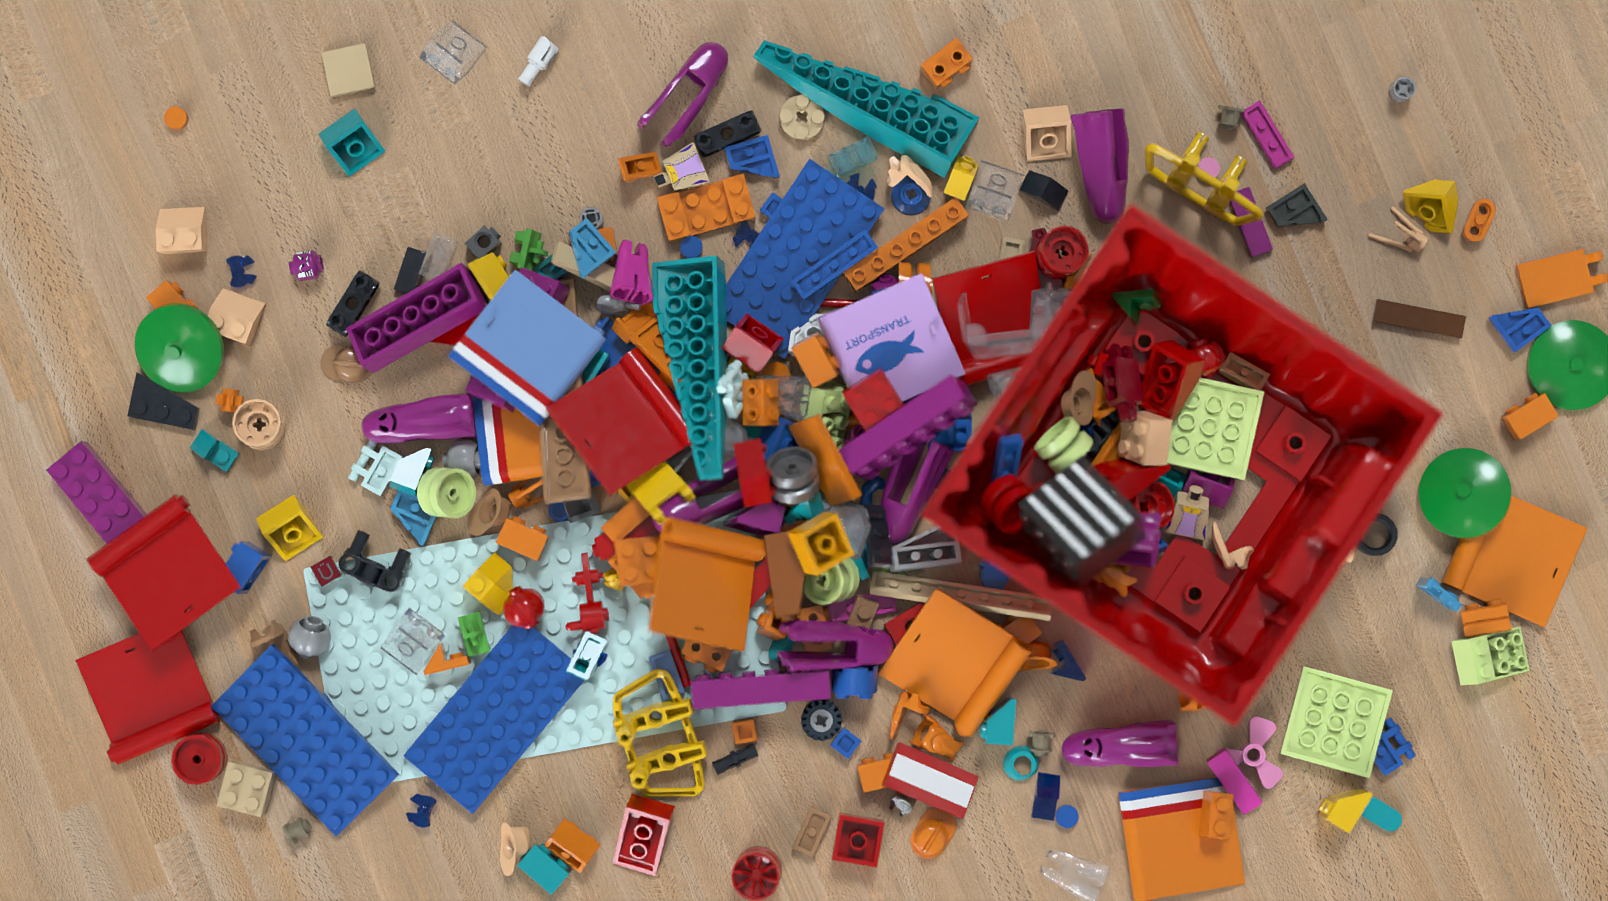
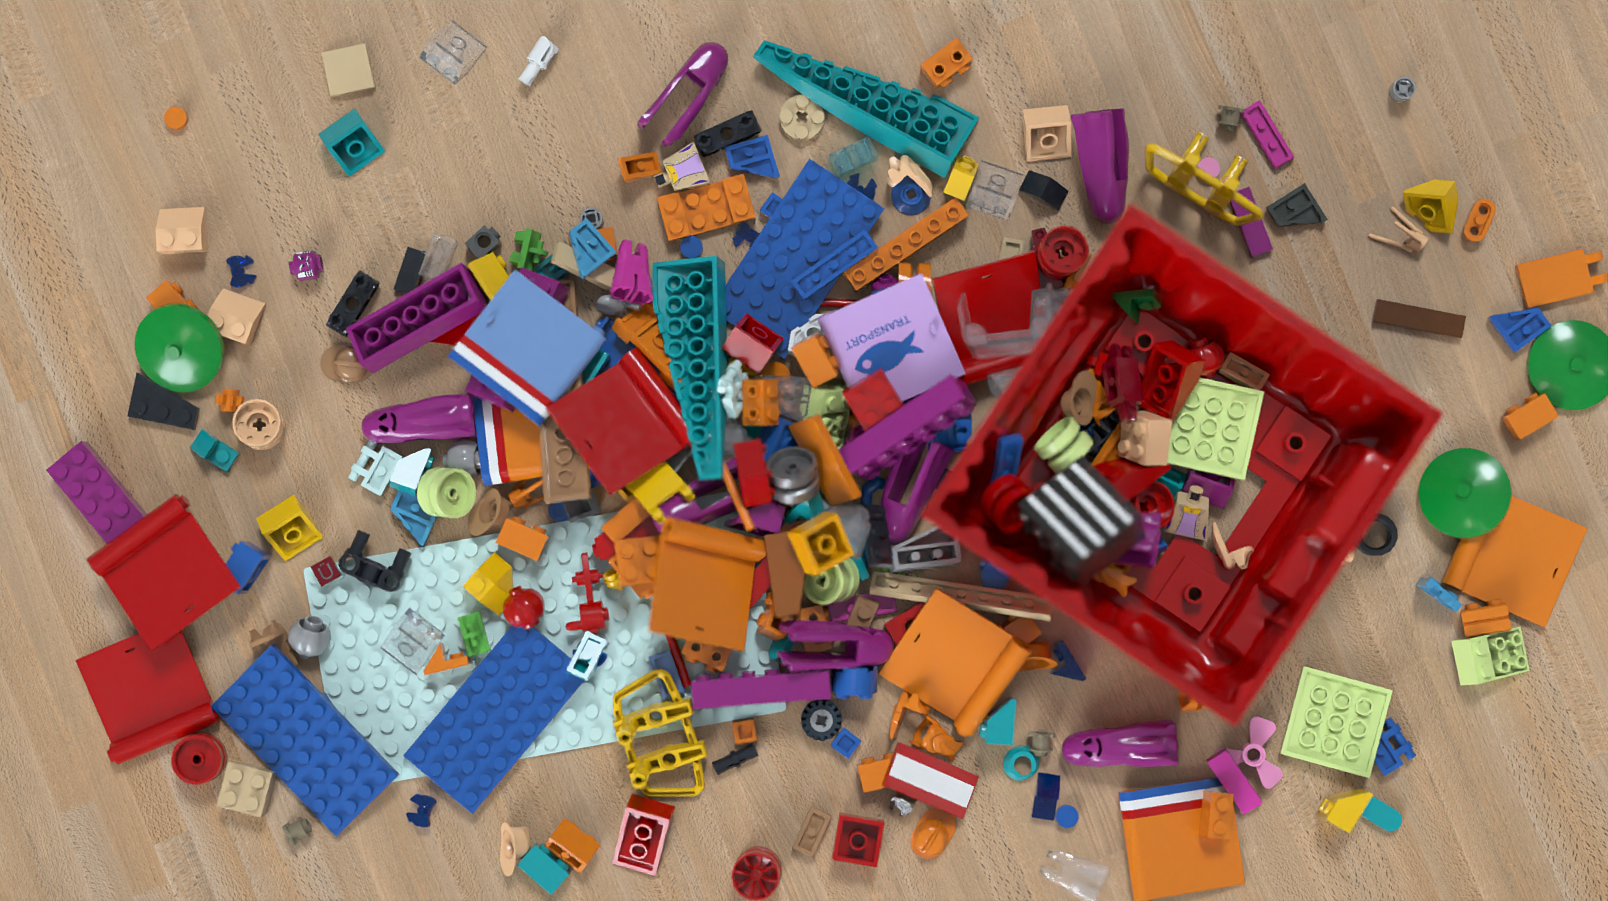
none -> orange bar [723,460,755,531]

